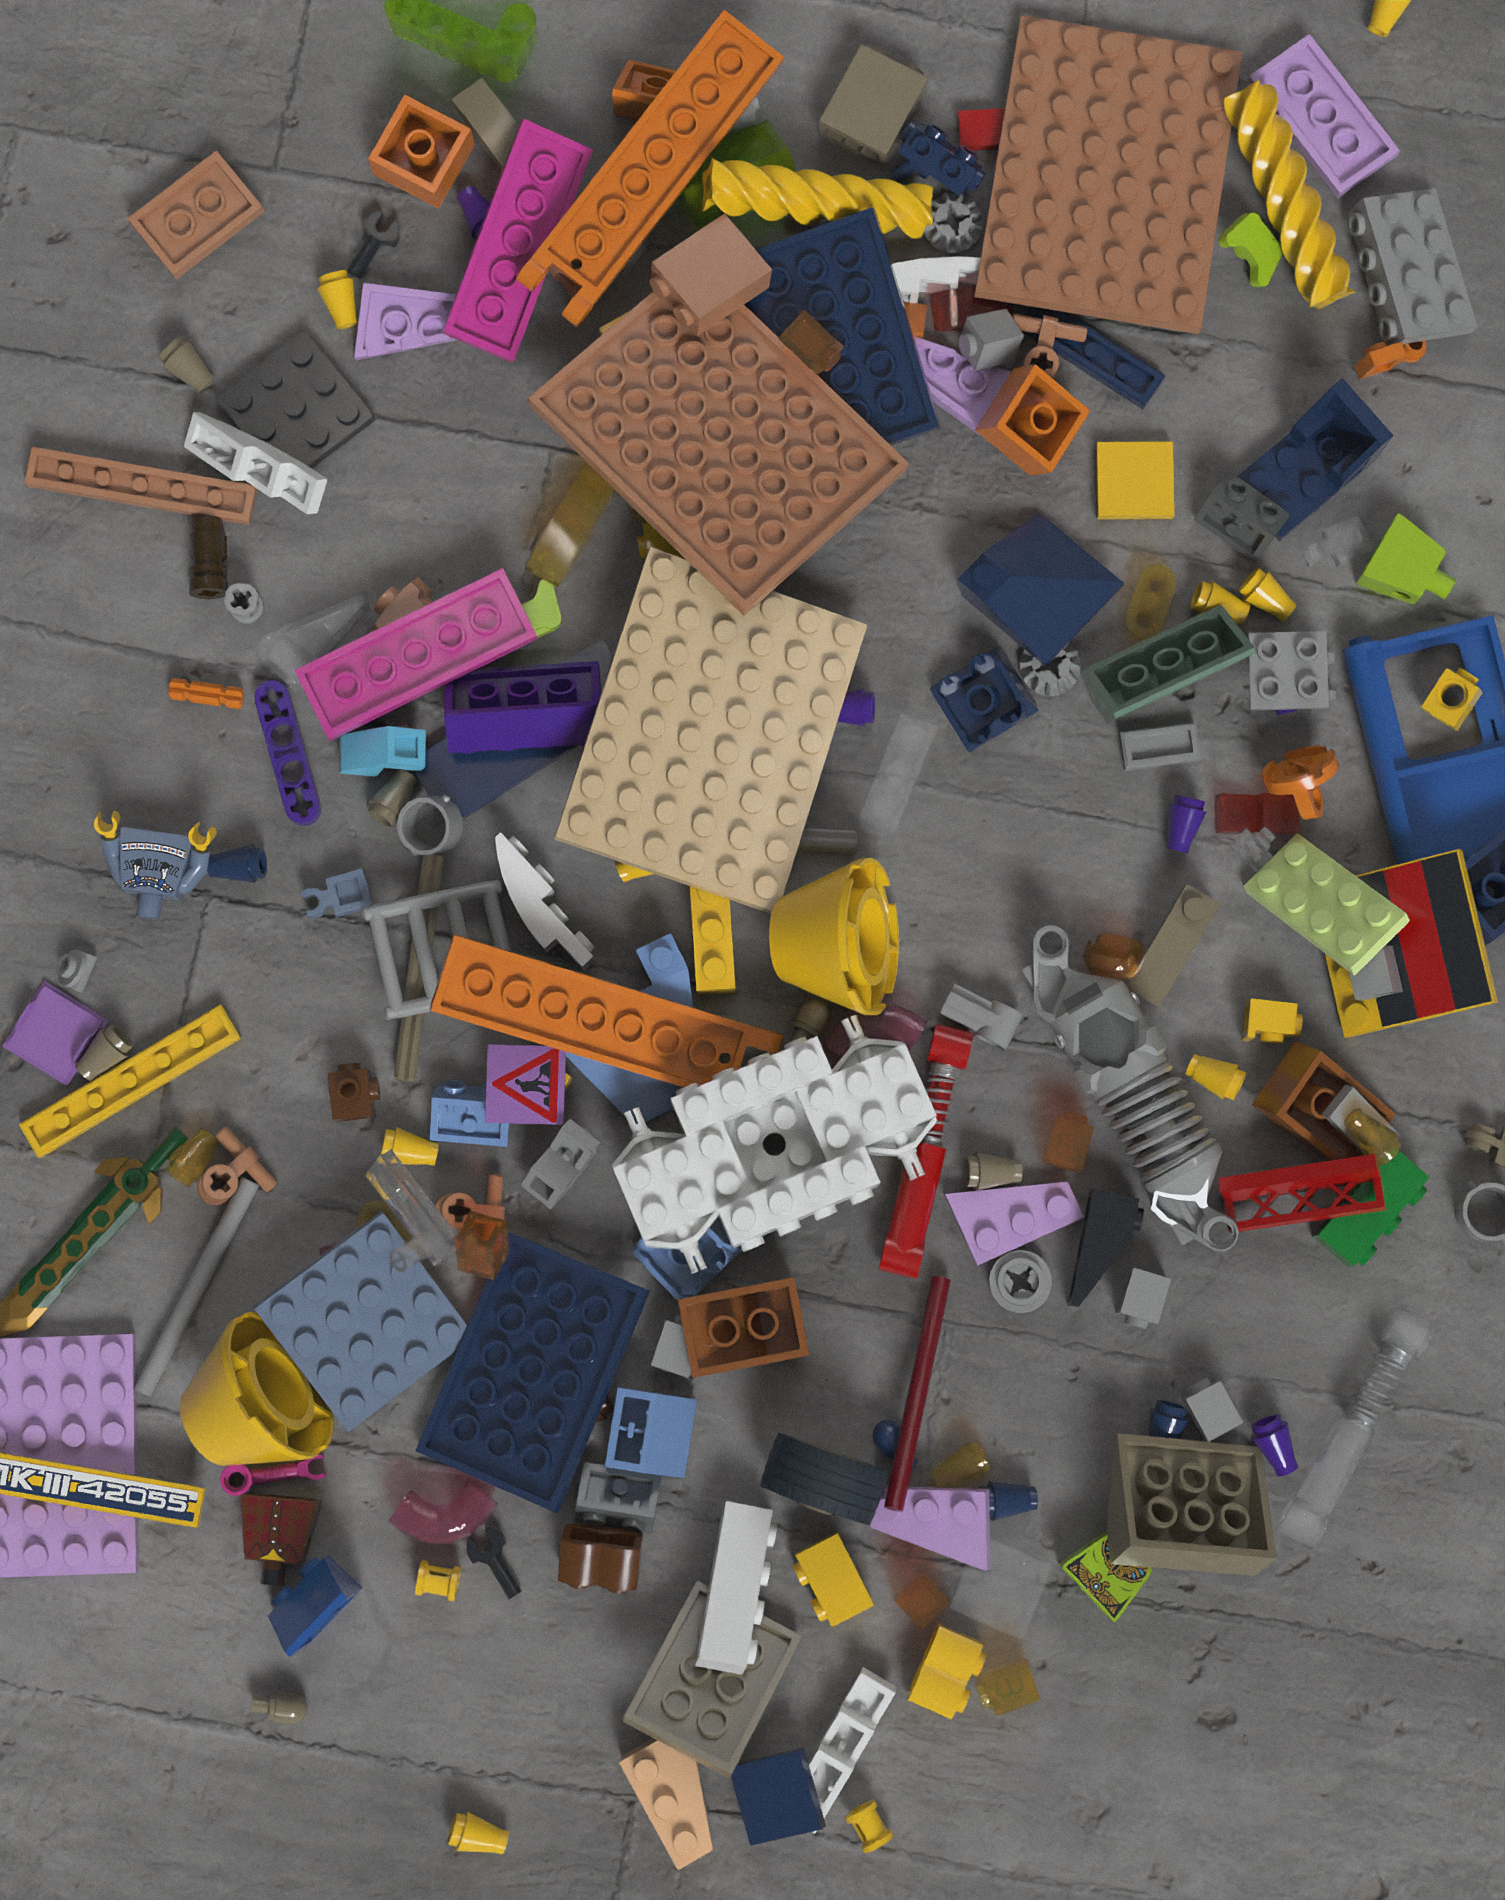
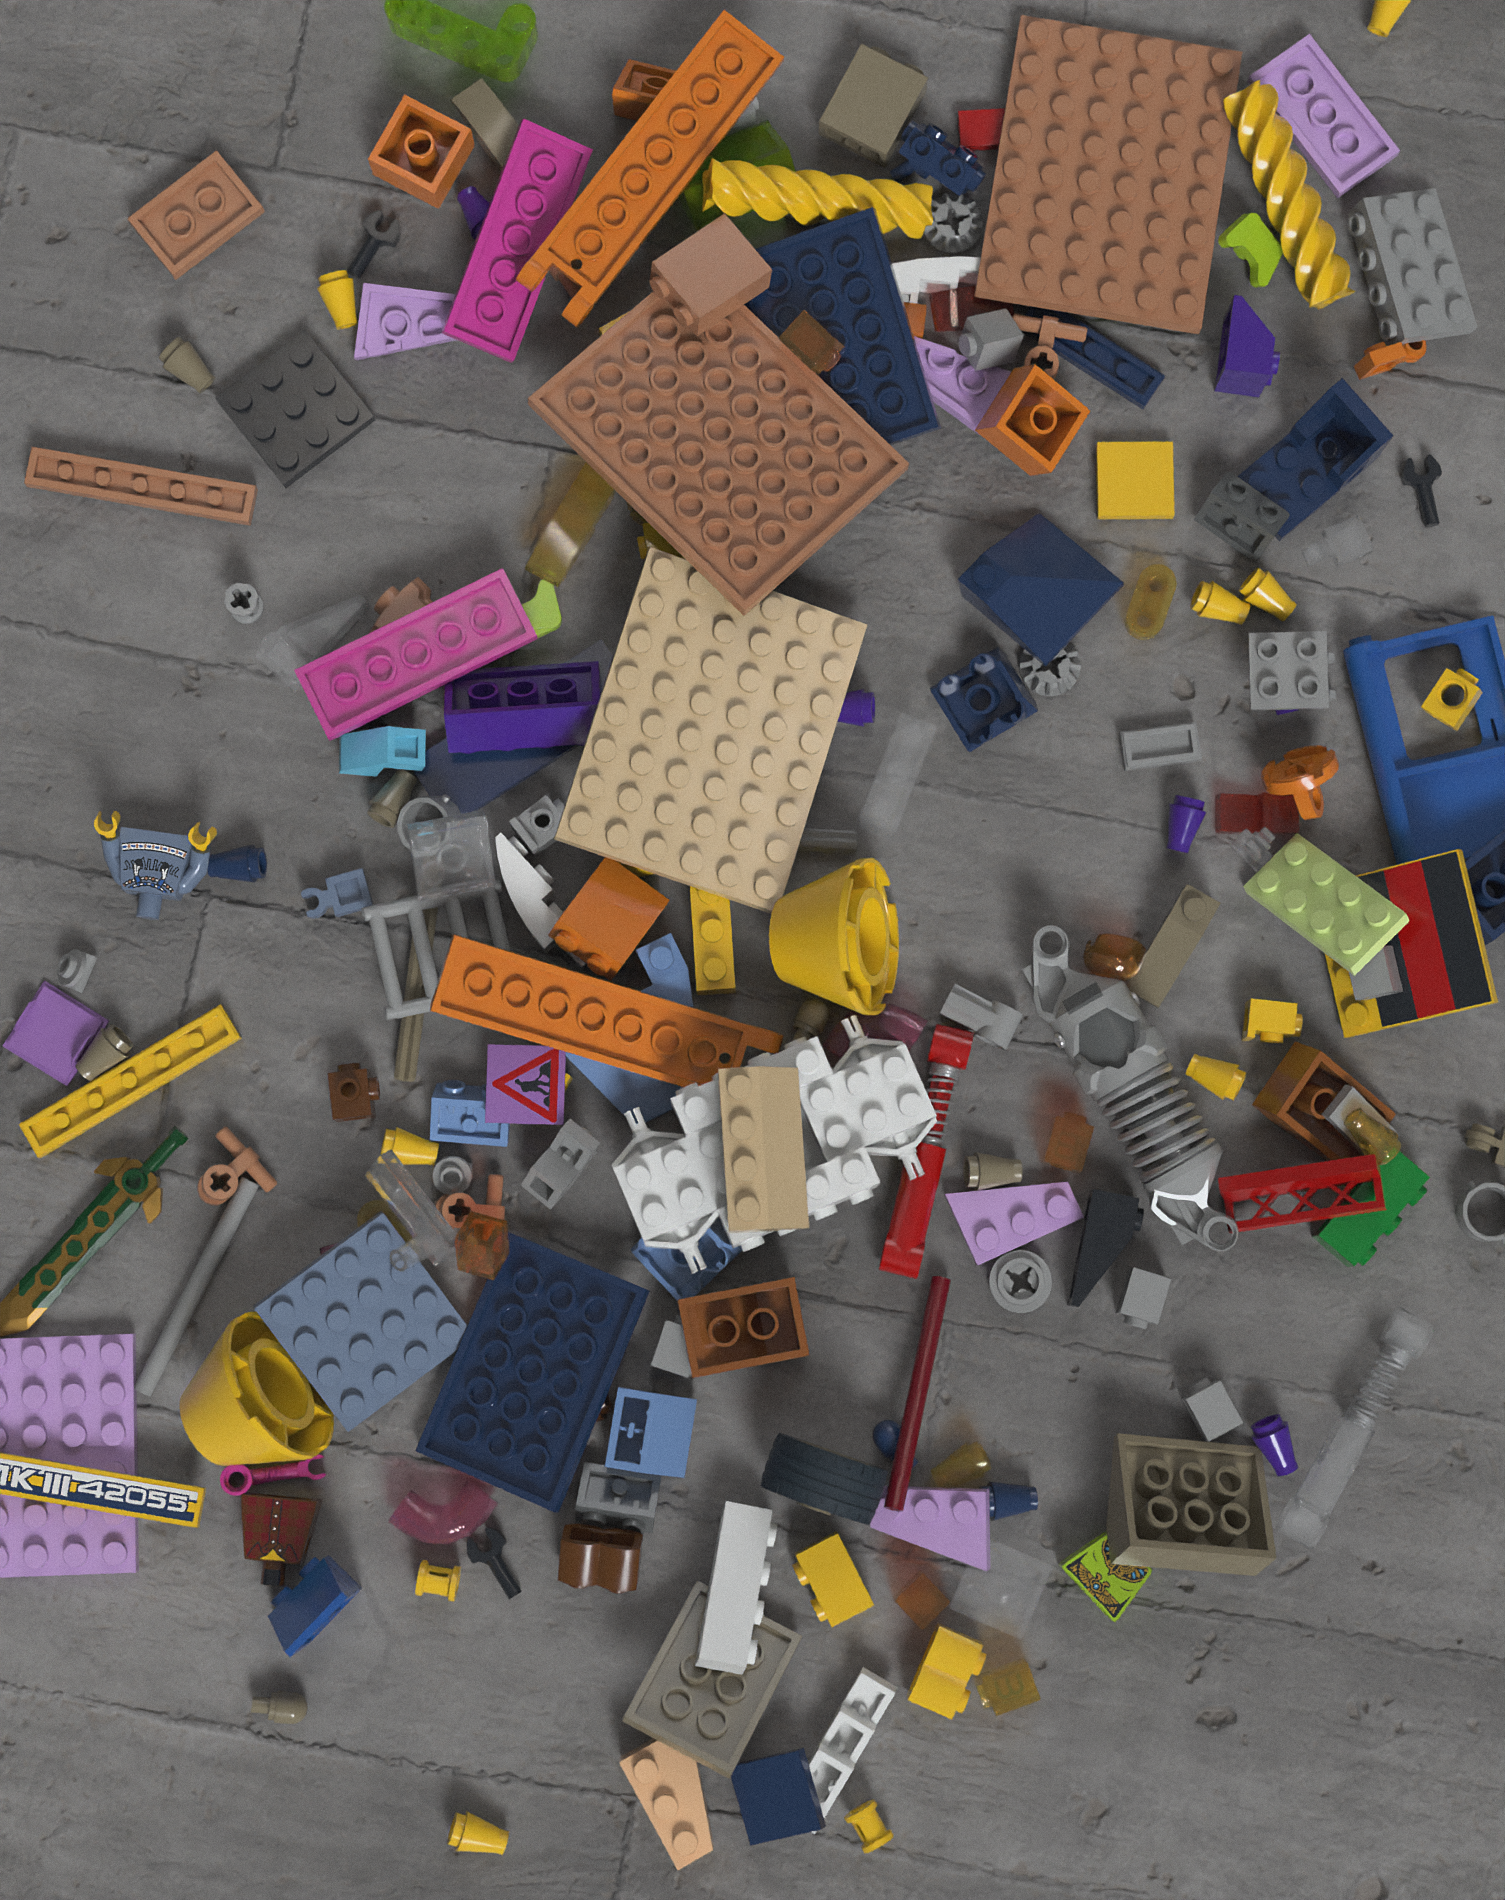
clear yellow cone [164,1128,219,1188] -> none
orange axle [168,678,245,709] -> none
white slope [184,412,328,514] -> none
dark brown axle [189,516,228,599] -> none
dark purple beam [254,680,321,826] -> none
sand green slope [1083,605,1256,724] -> none
dark blue cone [1148,1400,1189,1439] -> none
lime torso [1356,513,1456,604] -> none
none -> clear plate [407,810,496,901]
none -> light grey plate [433,1156,473,1195]
none -> light grey brick [509,795,565,857]
none -> orange brick [548,857,670,981]
none -> tan slope [718,1066,809,1234]
none -> dark purple slope [1214,295,1280,397]
none -> black bar [1401,454,1442,528]

